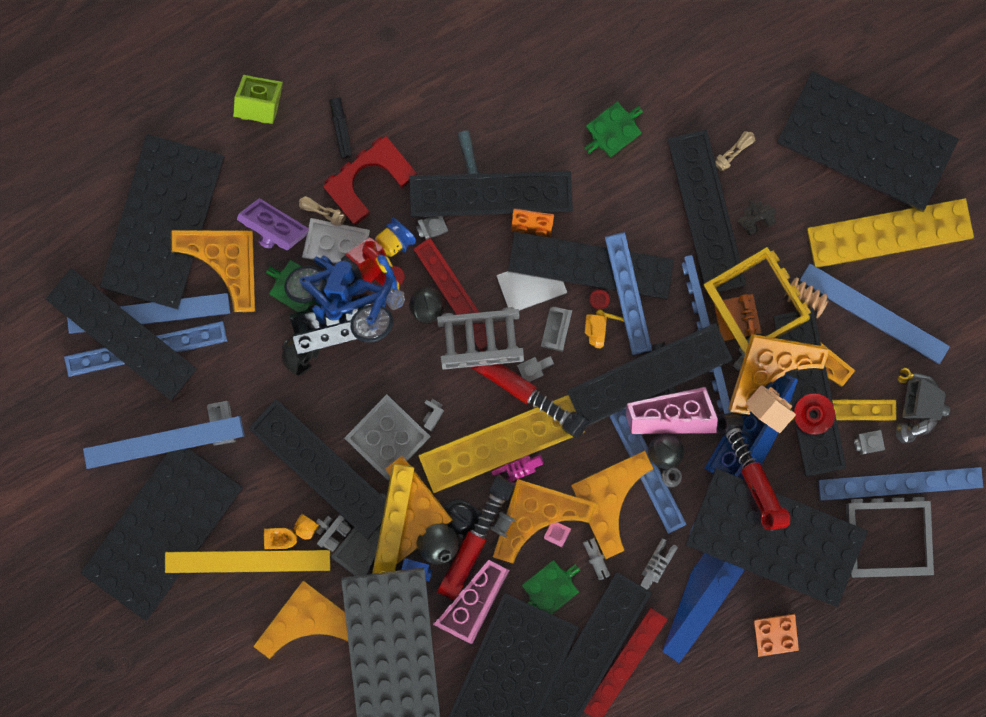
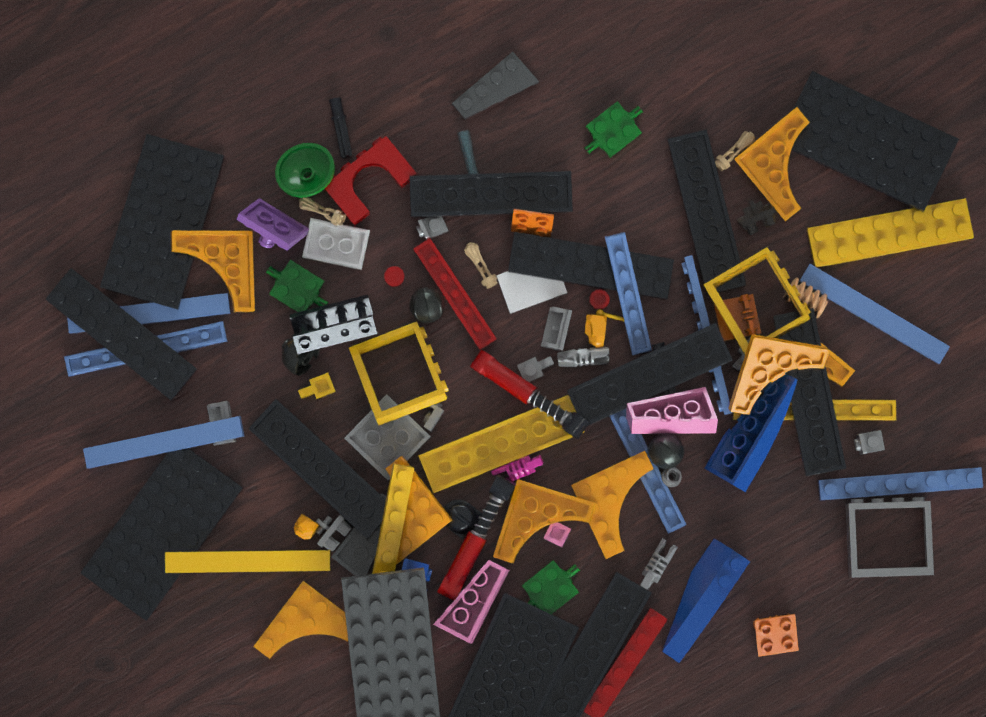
lime slope [233,75,283,124] -> none
light orange rock [264,528,297,549] -> none
piece [284,217,416,342] -> none
pearl dark grey cylinder [416,523,459,564] -> none
light grey fence [437,307,524,369] -> none
dark grey bush [490,511,515,538] -> none
light grey pin [583,538,610,580] -> none
black plate [685,468,868,607] -> none
red piece [716,413,790,530] -> none
light nougat brick [746,385,796,433] -> none
red dish [794,394,835,435] -> none
dark grey torso [896,368,950,443] -> none
none -> green dish [275,143,335,198]
none -> yellow plate [298,373,335,399]
none -> yellow window [349,321,449,426]
none -> dark grey wing [452,52,539,120]
none -> tan piece [464,242,498,289]
none -> light grey hinge [557,347,610,367]
none -> light orange plate [734,107,810,221]

